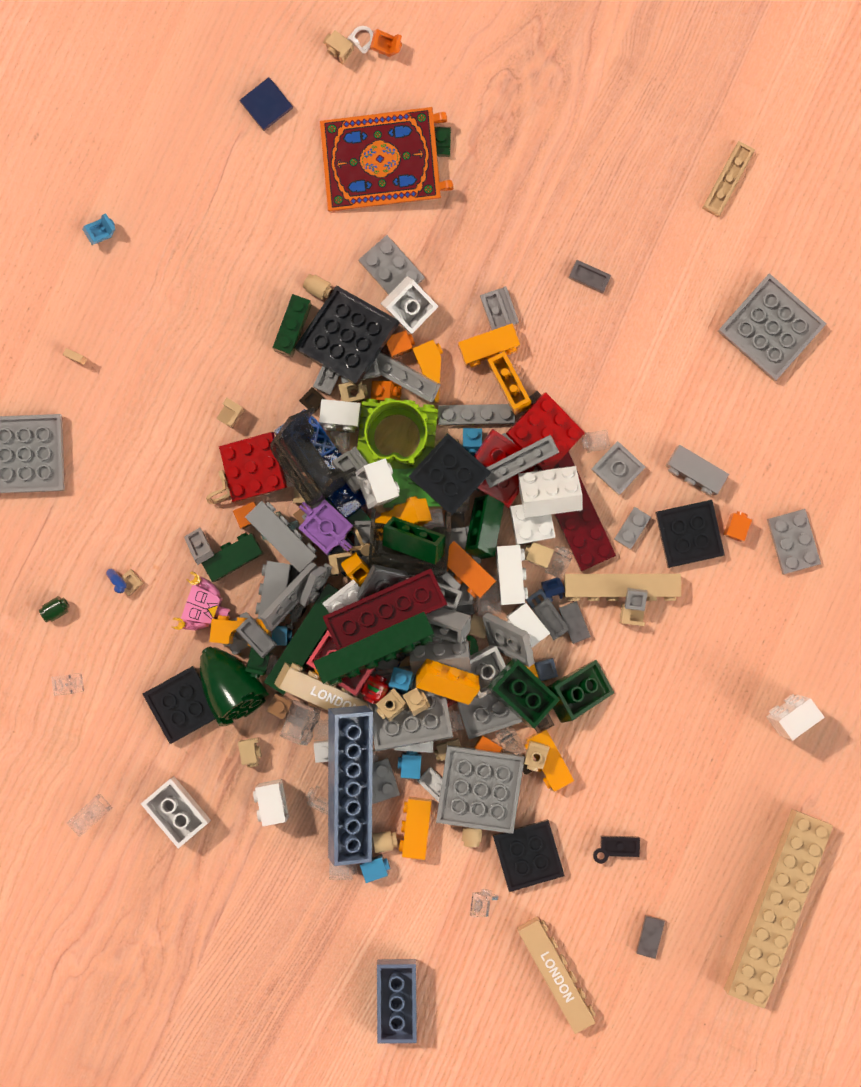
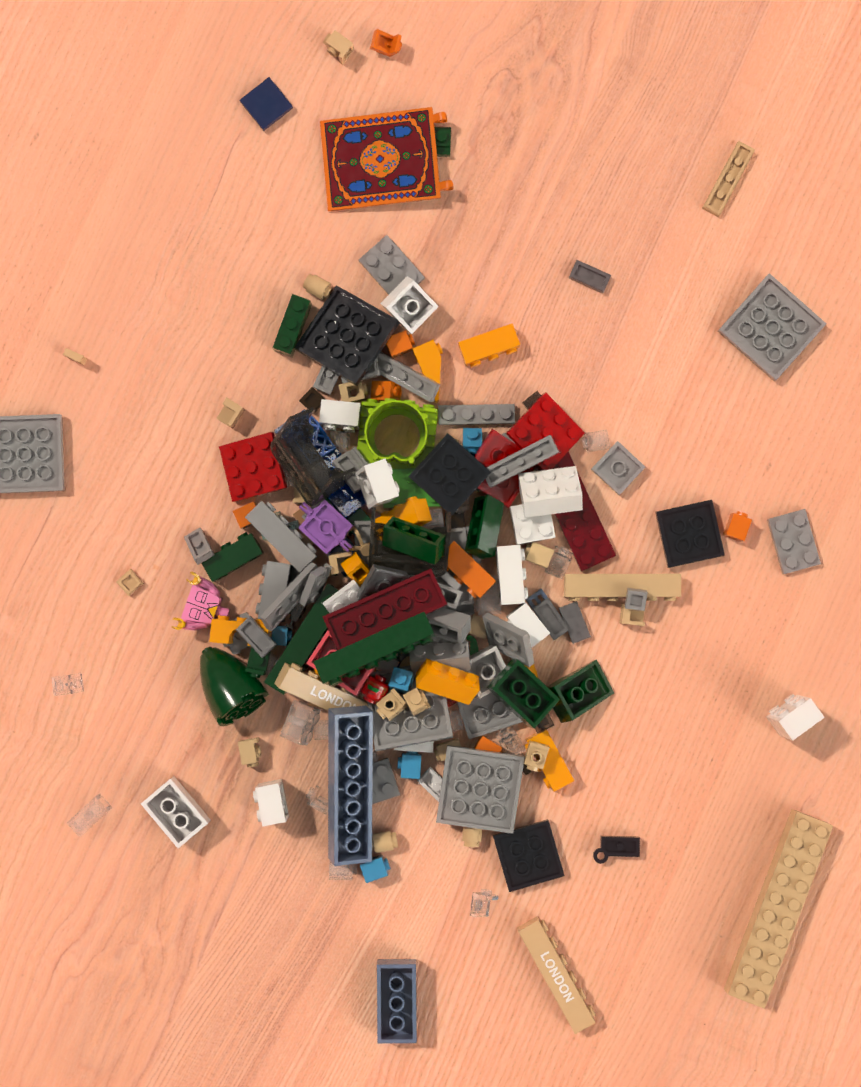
dark green brick [39,596,69,622] -> none
dark azure bracket [82,213,115,245] -> none
blue arm [106,569,127,594] -> none
black plate [143,666,215,744] -> none
tan piece [206,470,231,504] -> none
medium nougat brick [266,692,294,720] -> none
white brick [314,740,328,763] -> none
white piece [347,26,373,53] -> none
light orange brick [399,797,432,860] -> none
light grey plate [480,286,519,330] -> none
light orange brick [488,351,532,415] -> none
sand blue tile [534,658,558,681] -> none
dark blue tile [541,577,565,602] -> none
light grey plate [614,507,651,549] -> none
flat silver tile [636,915,665,959] -> none
light grey brick [665,445,729,496] -> none

